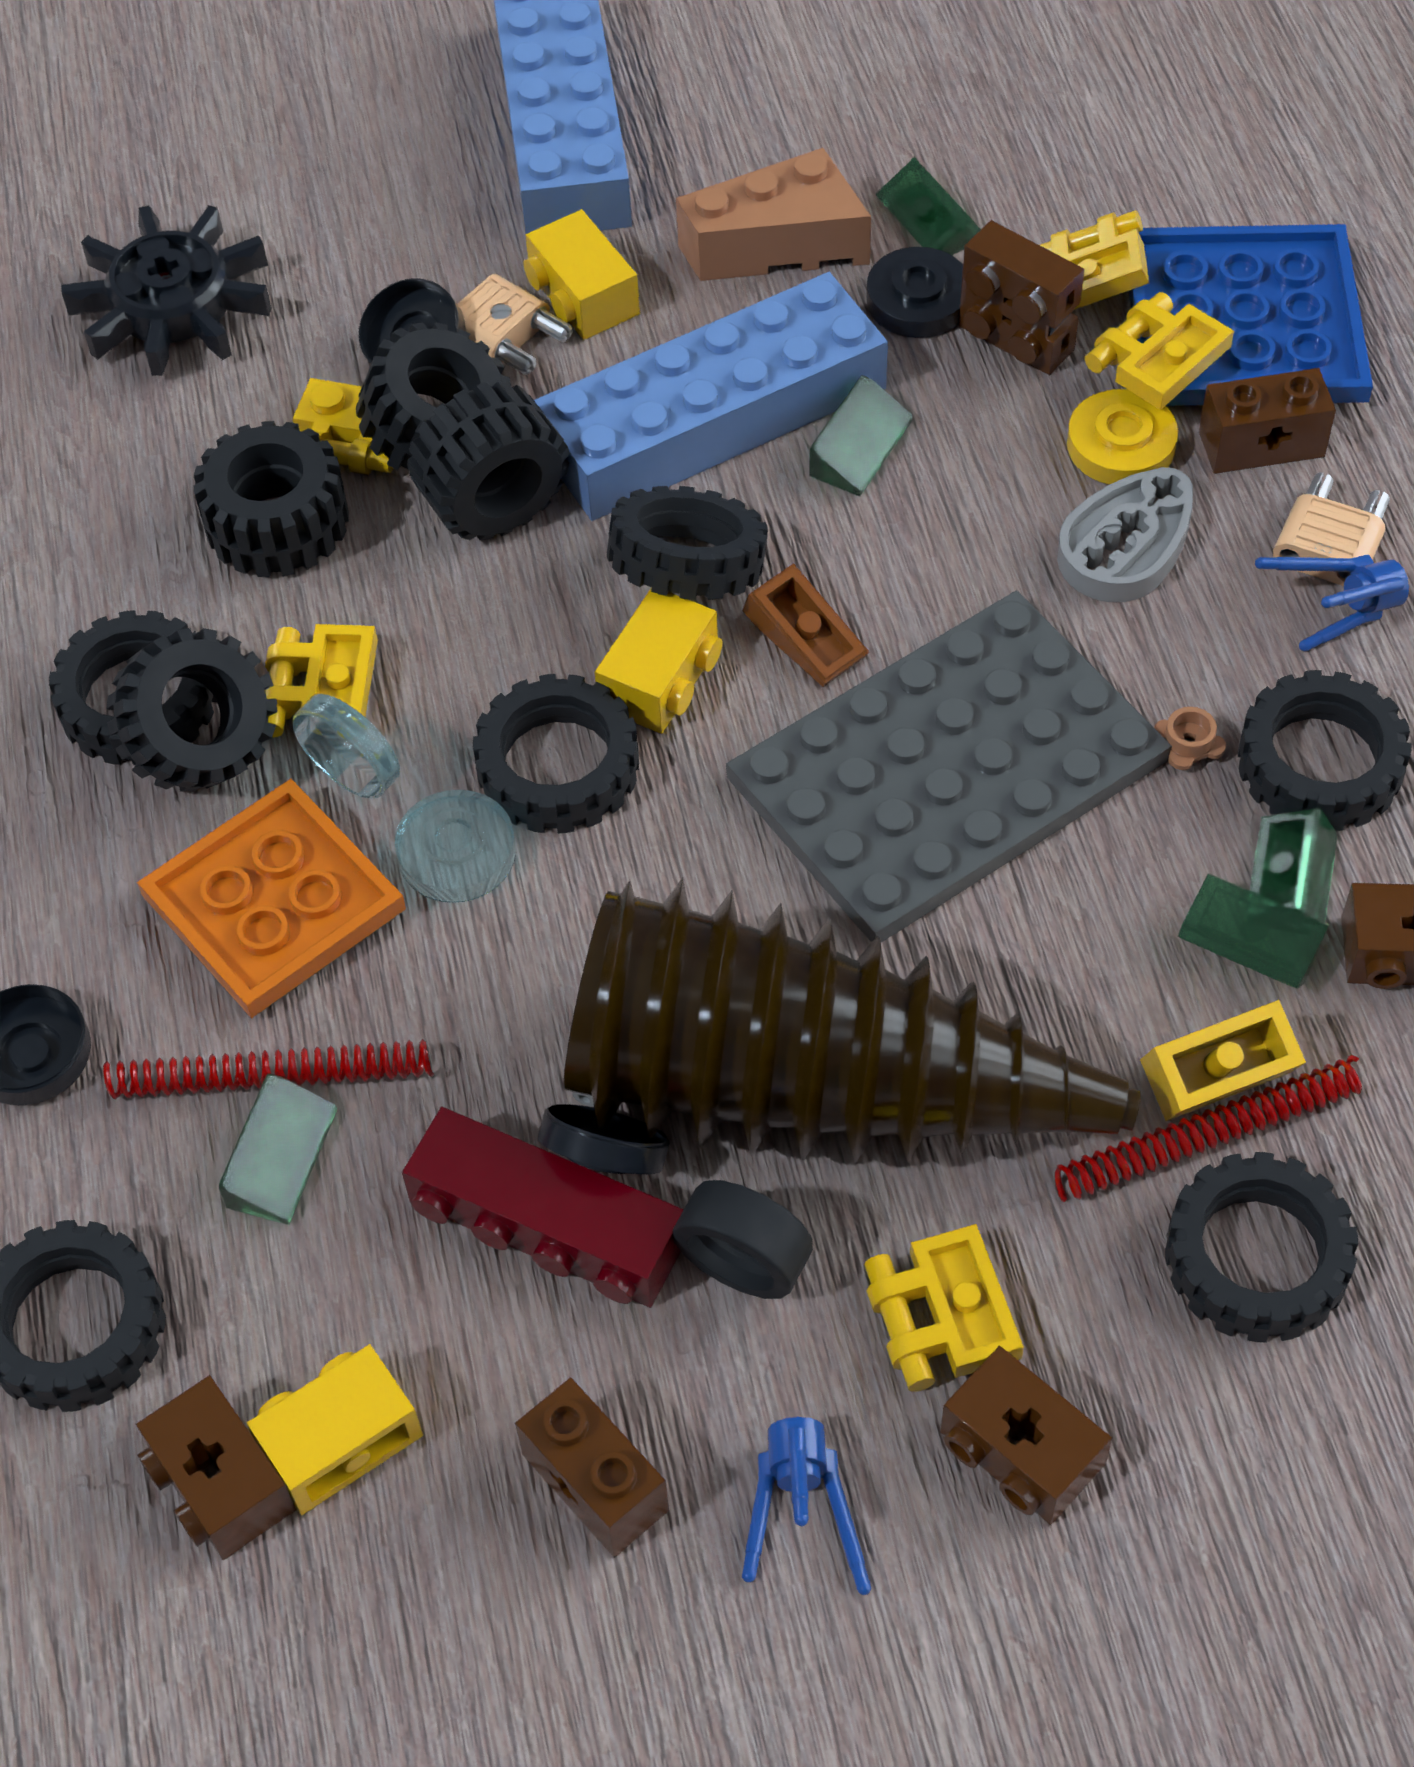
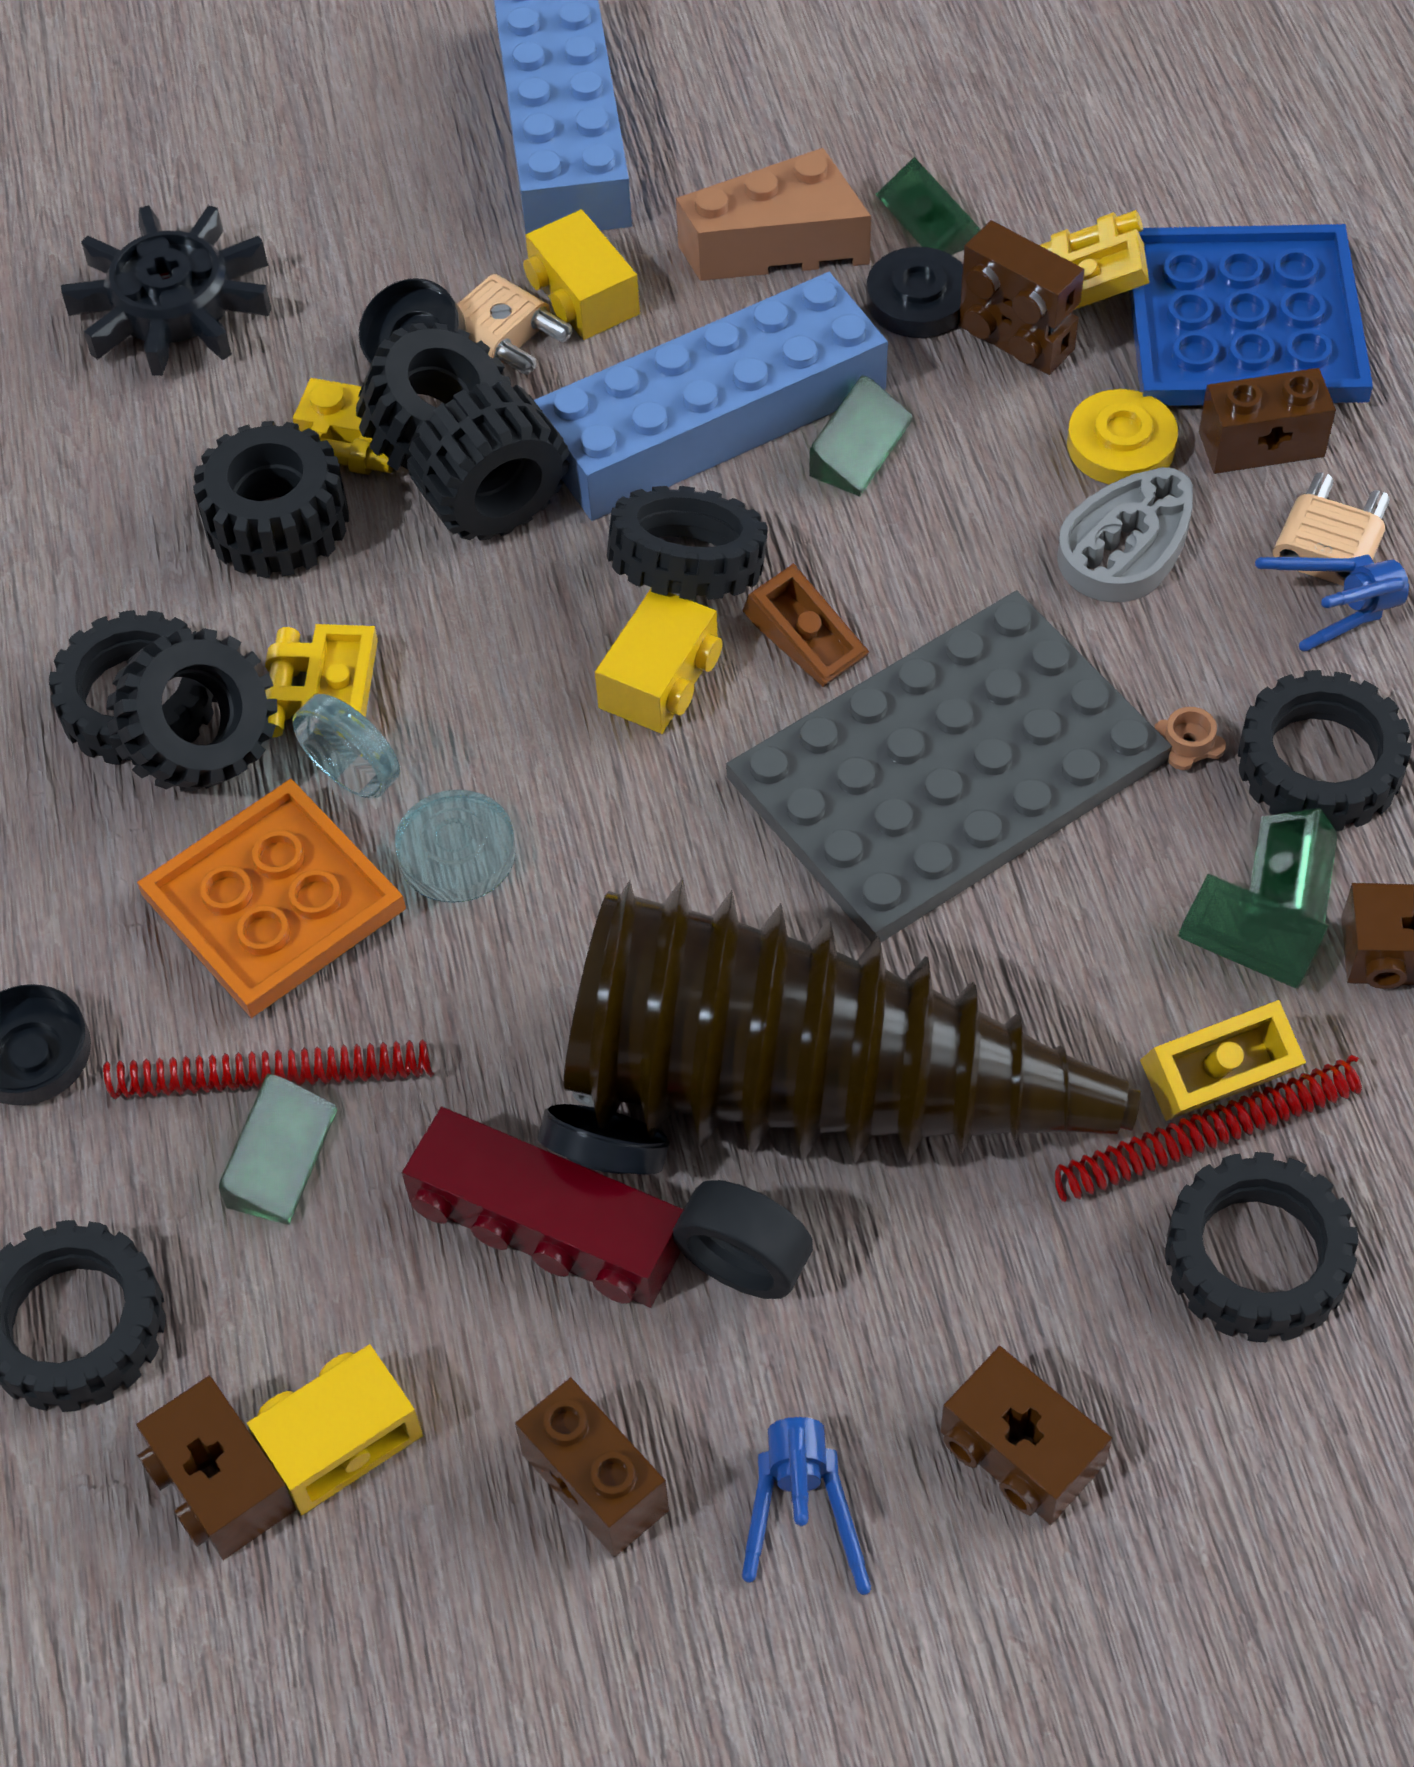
black tyre [473,674,639,834] -> none
yellow plate [864,1224,1024,1392] -> none
yellow plate [1084,292,1234,410] -> none

